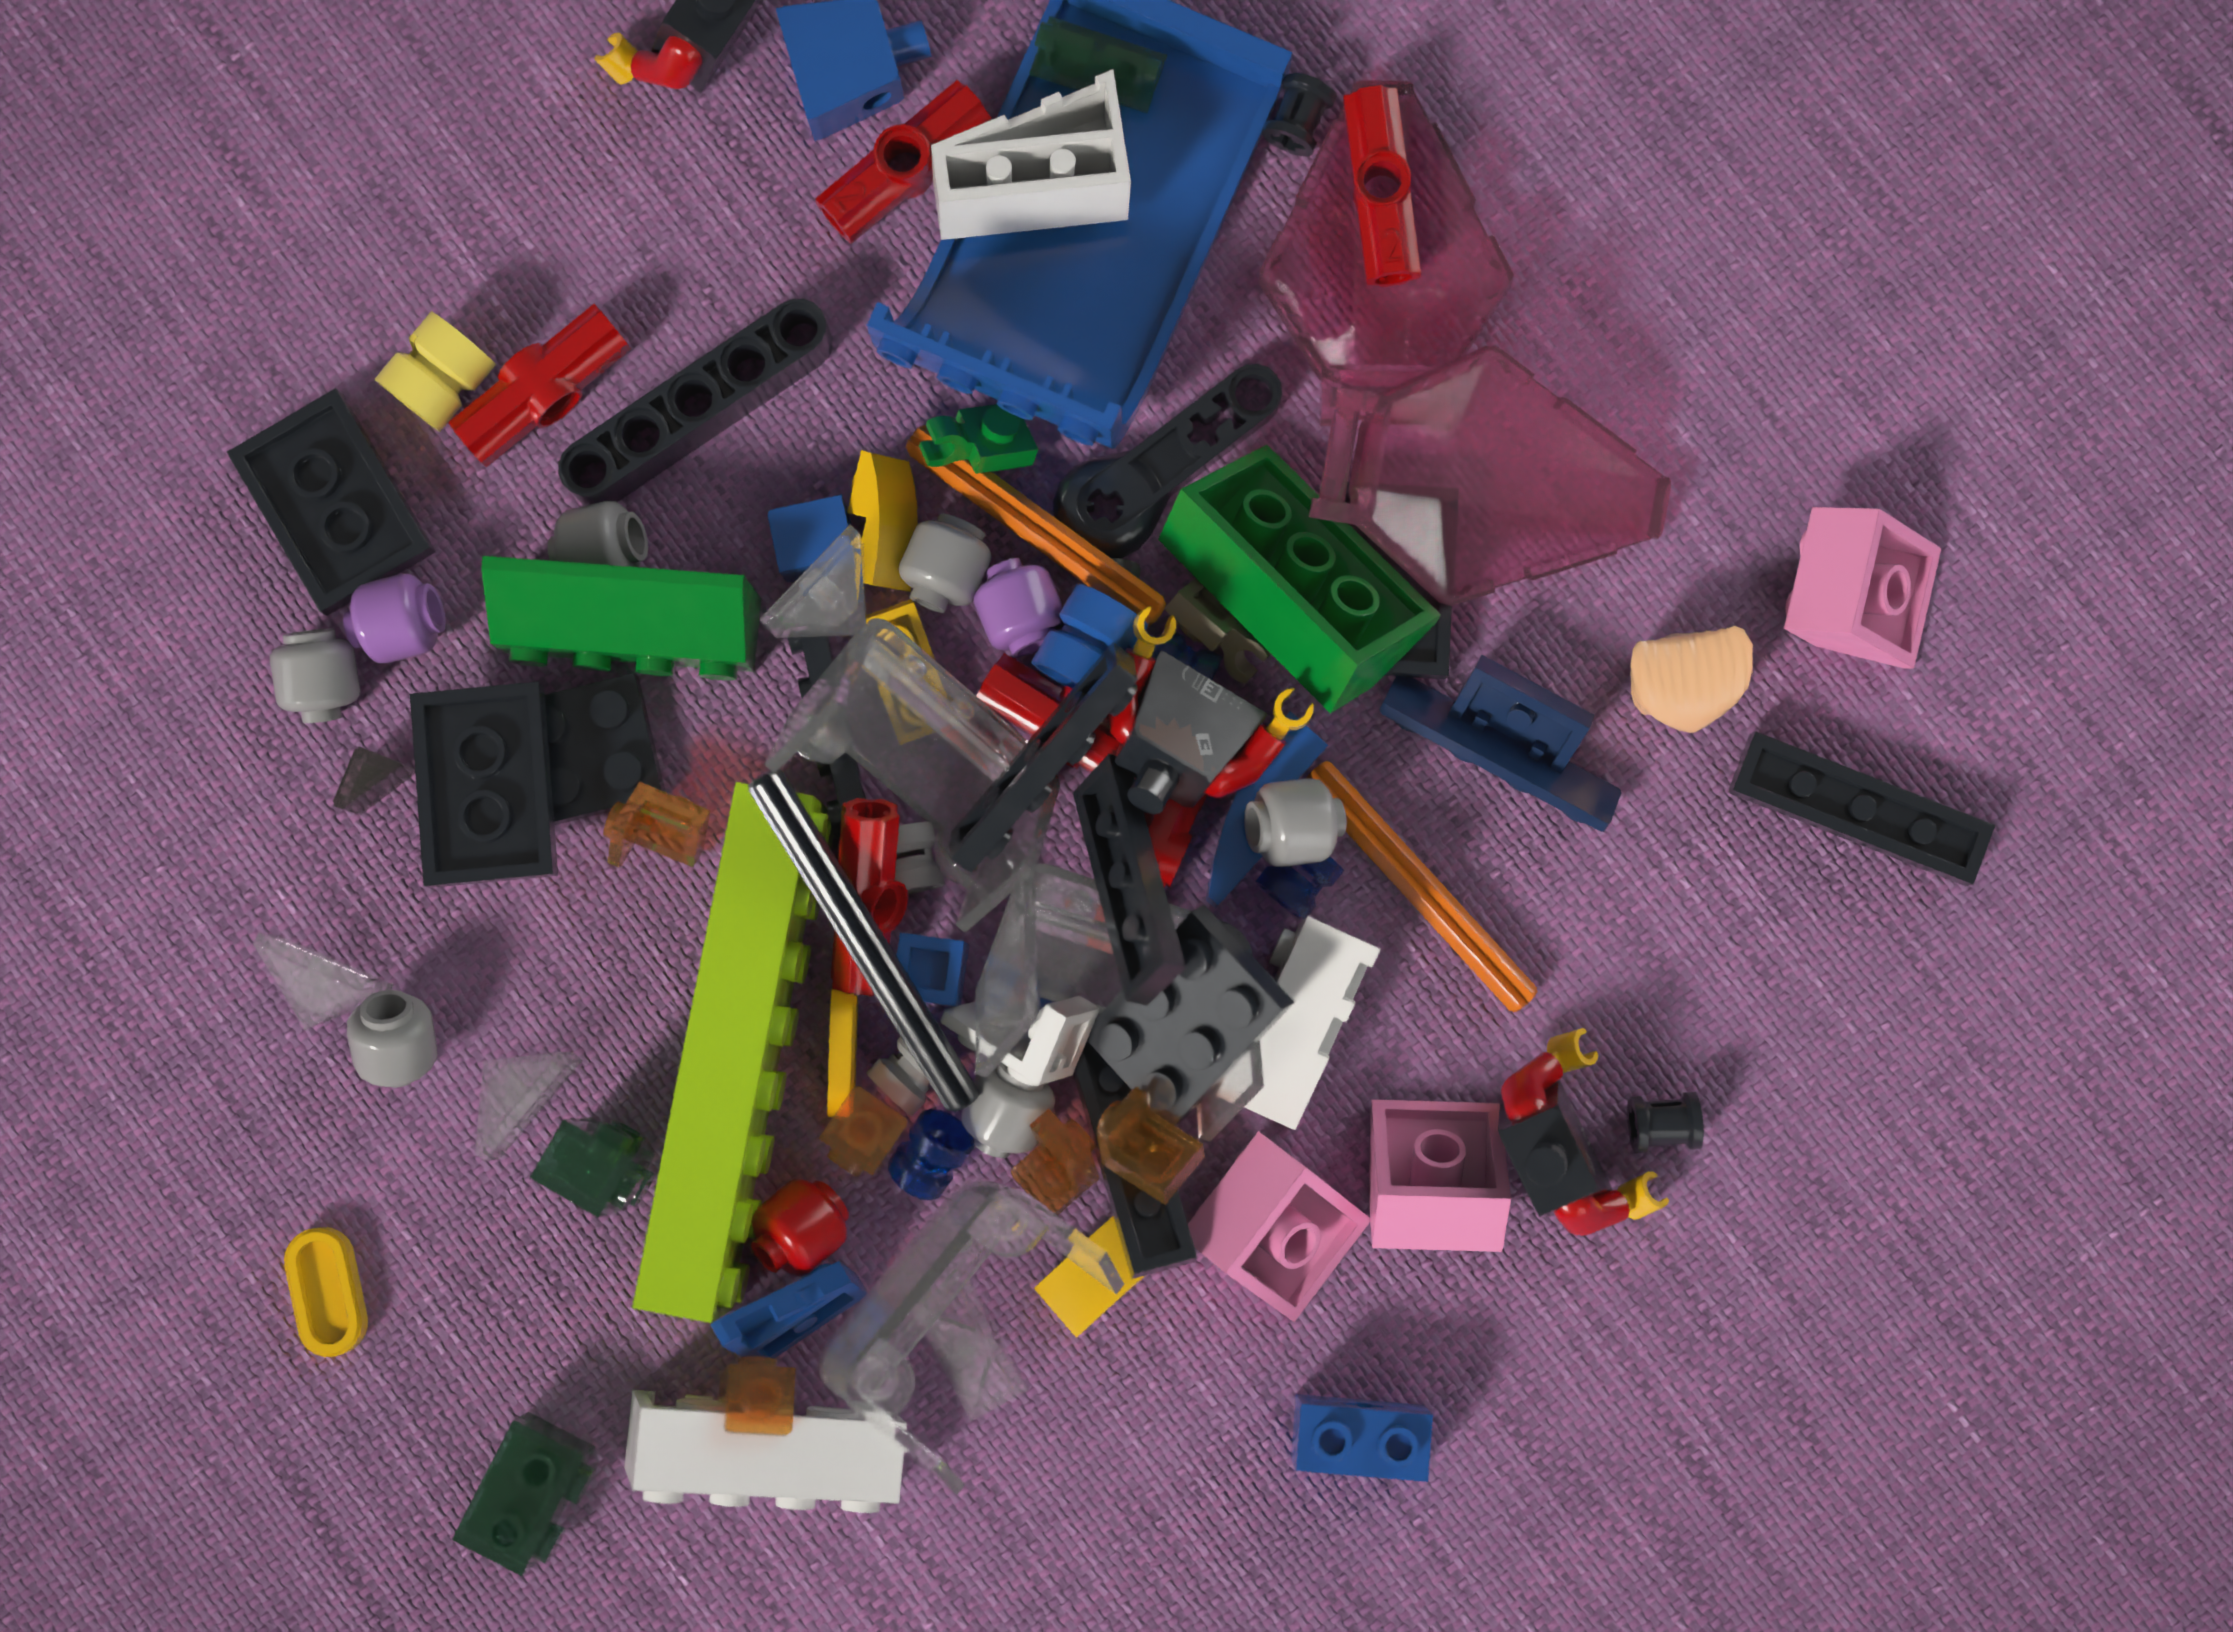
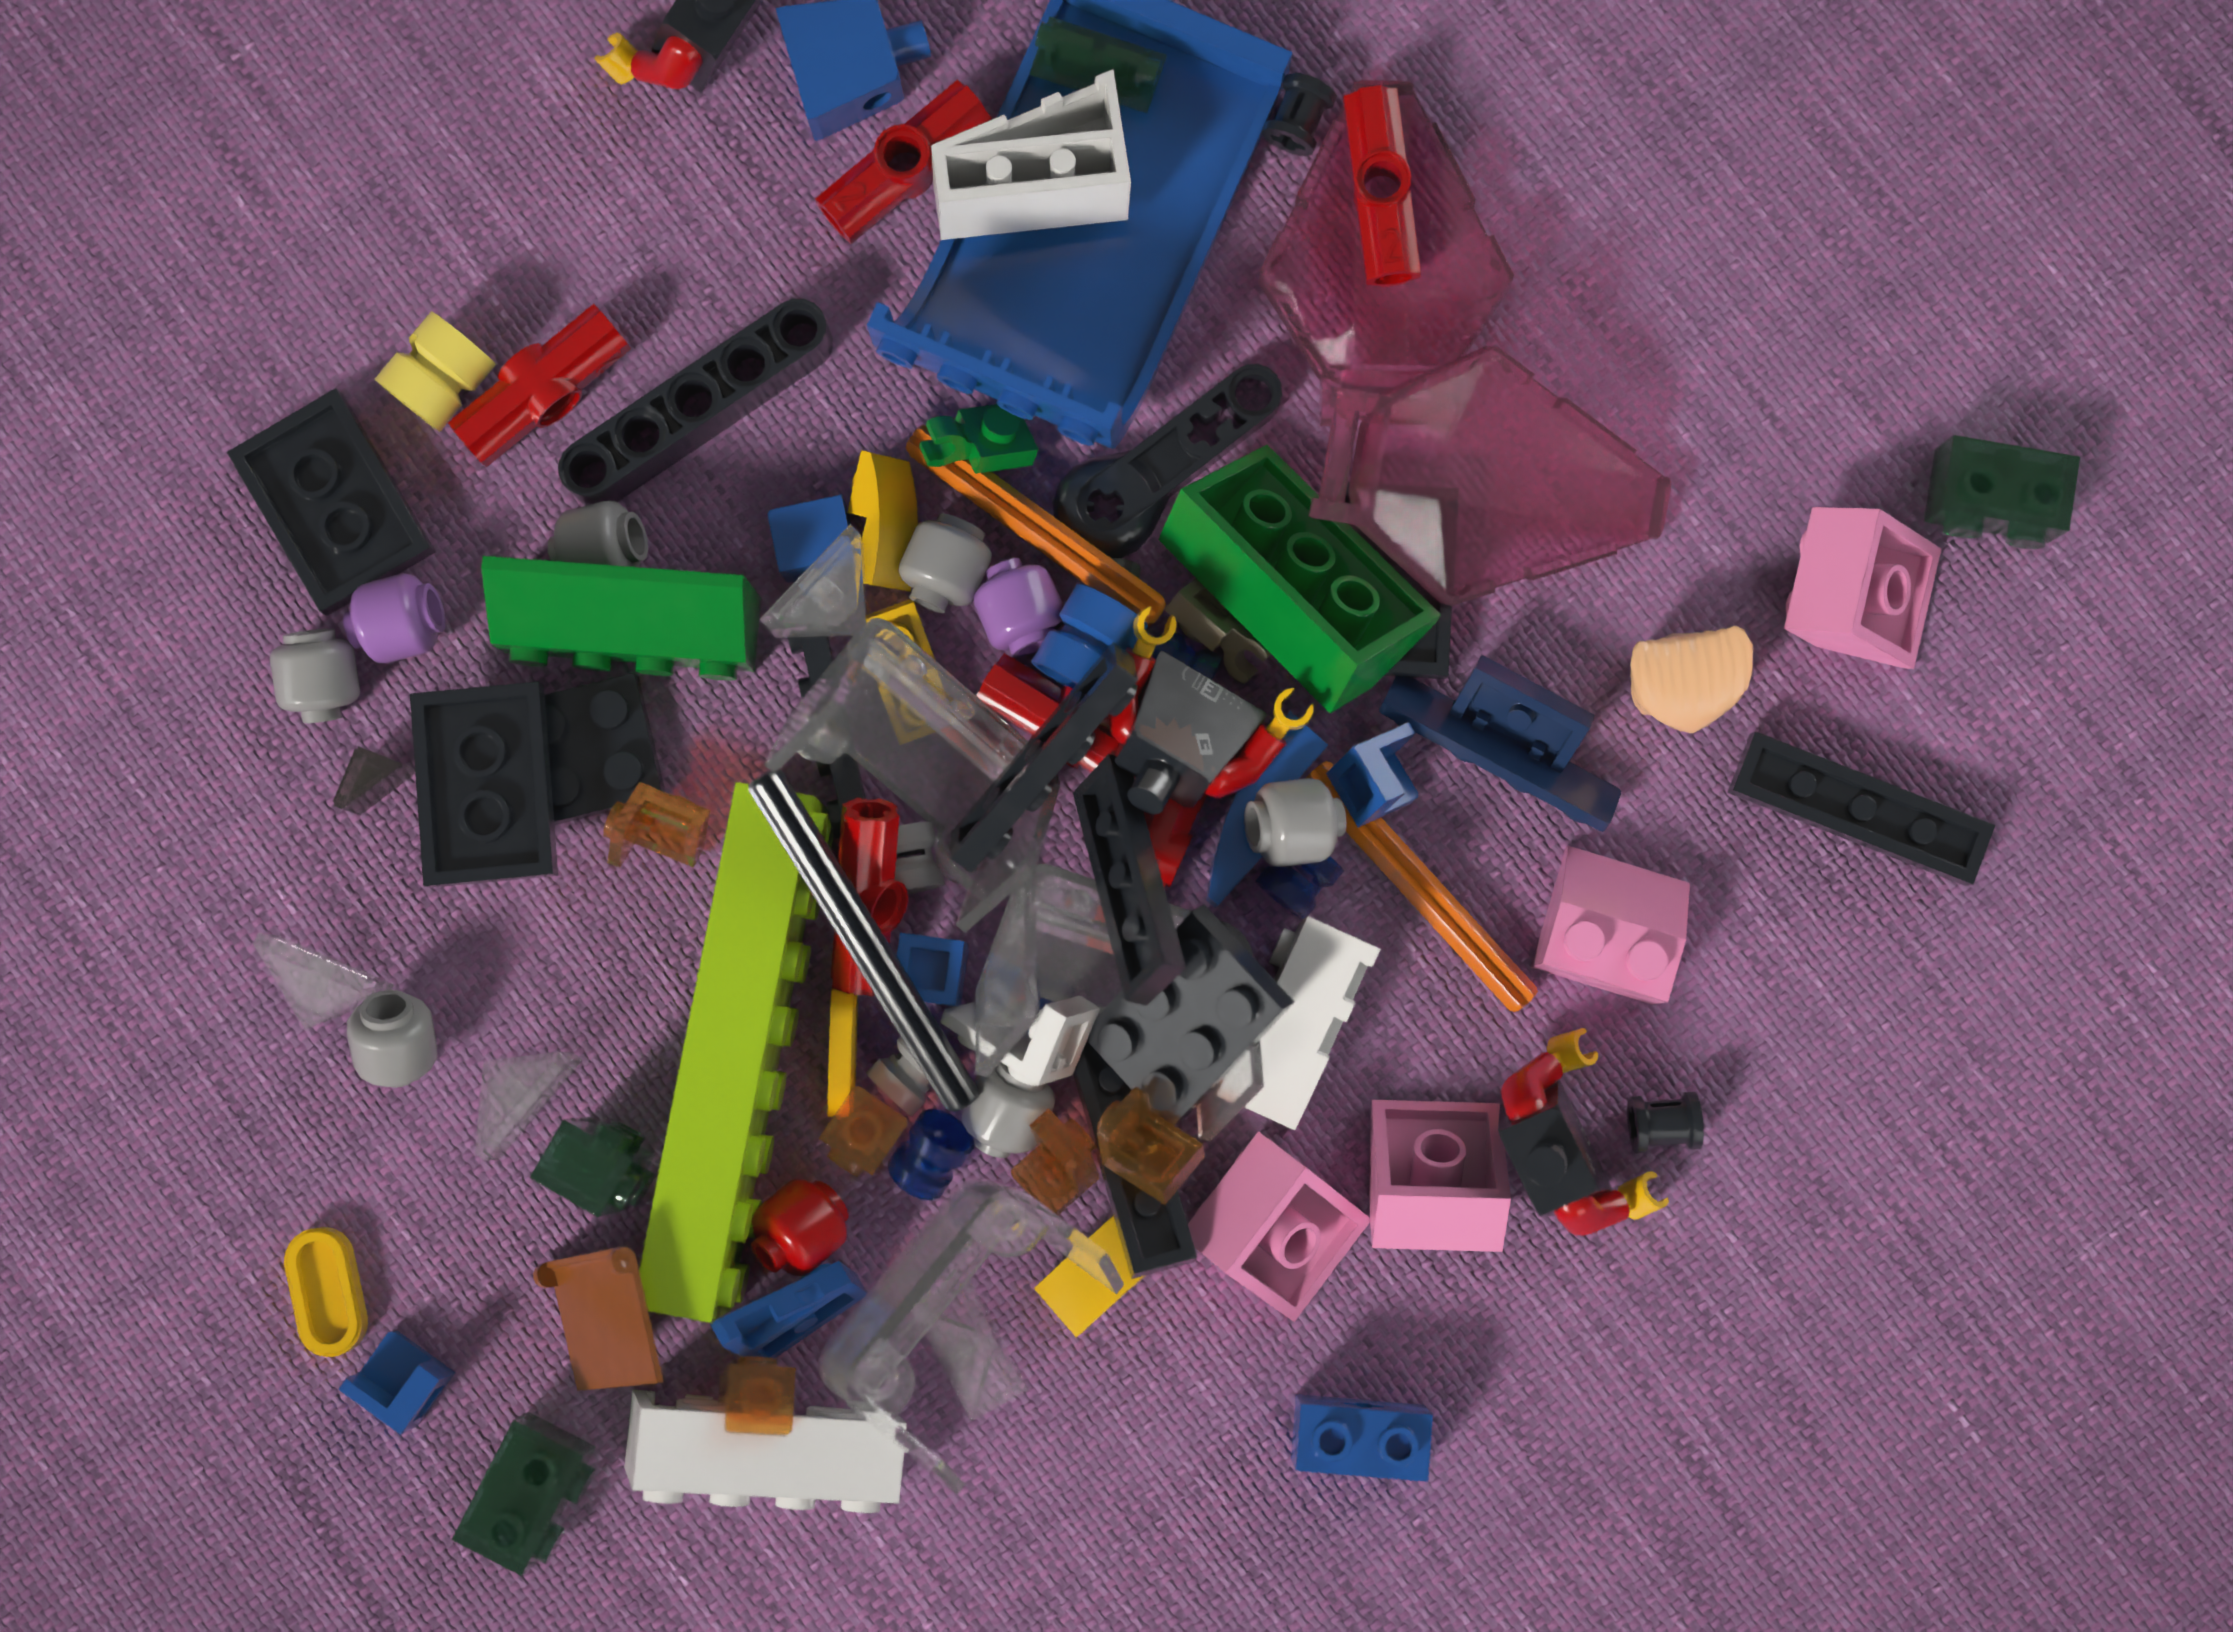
none -> blue panel [339,1330,456,1435]
none -> dark orange piece [533,1247,663,1391]
none -> blue panel [1326,722,1419,827]
none -> bright pink slope [1531,846,1690,1005]
none -> clear green brick [1924,435,2080,549]

